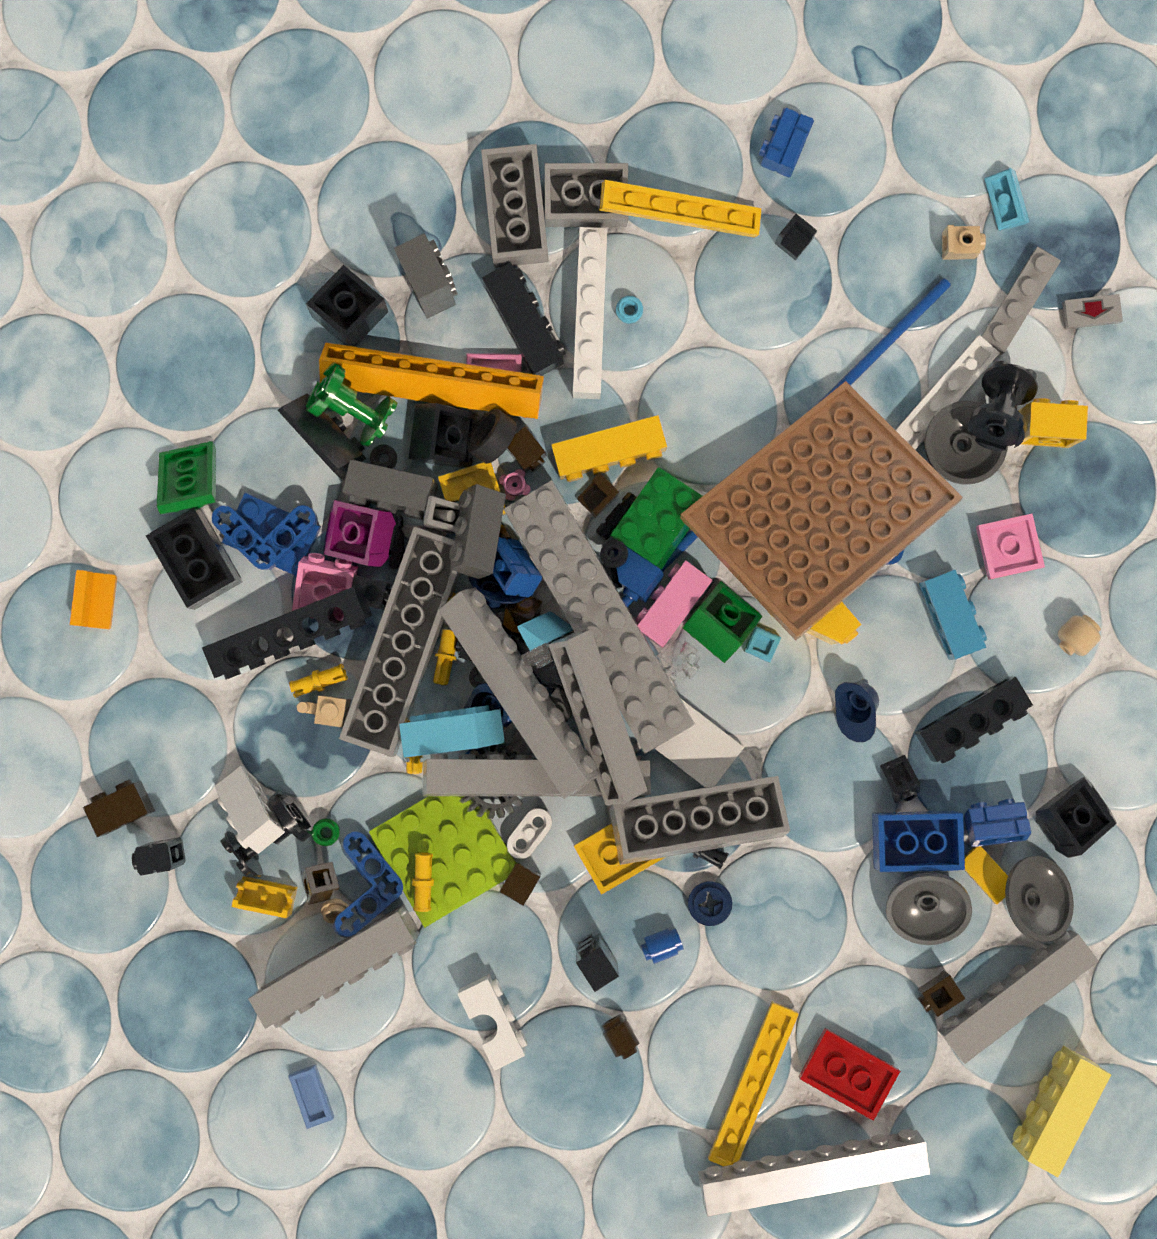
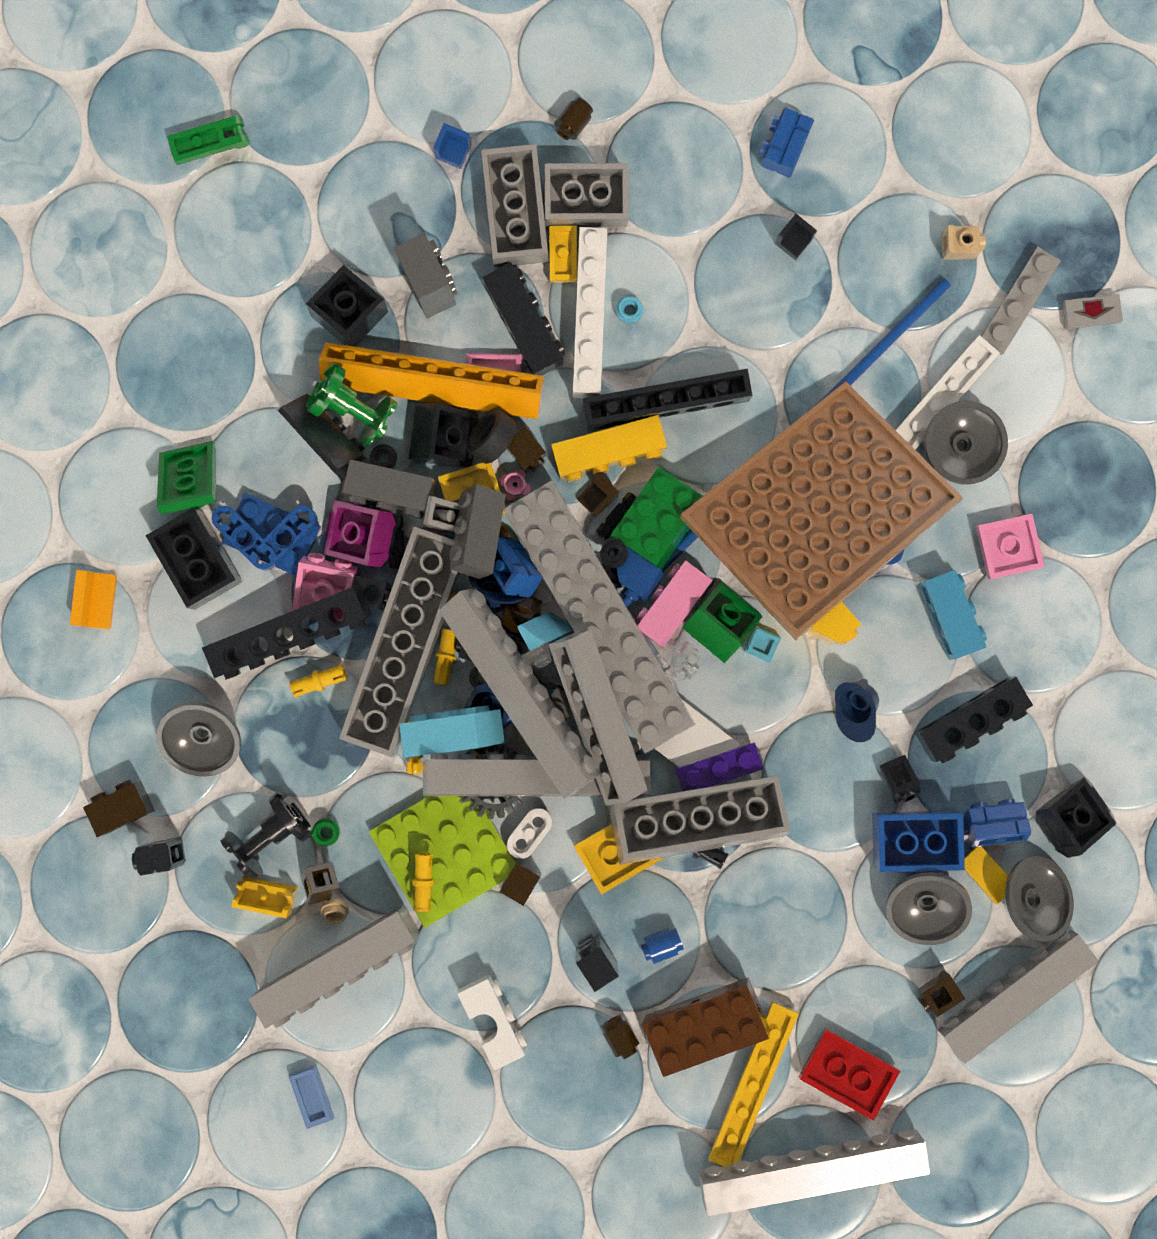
white brick [215,766,285,854] -> none
tan brick [297,695,351,727] -> none
blue beam [333,832,403,938] -> none
yellow plate [600,180,762,238] -> none
dark blue gear [688,881,733,926] -> none
black piece [968,361,1038,451] -> none
medium azure slope [984,168,1030,231] -> none
light yellow brick [1012,1045,1111,1177] -> none
yellow brick [1018,398,1088,448] -> none
tan head [1058,615,1101,656] -> none
none -> dark grey dish [156,702,241,777]
none -> green plate [167,116,250,165]
none -> blue panel [433,123,472,169]
none -> yellow plate [549,225,577,283]
none -> dark brown brick [554,97,593,140]
none -> black brick [583,368,753,431]
none -> reddish brown brick [642,977,770,1077]
none -> dark purple plate [675,742,764,792]

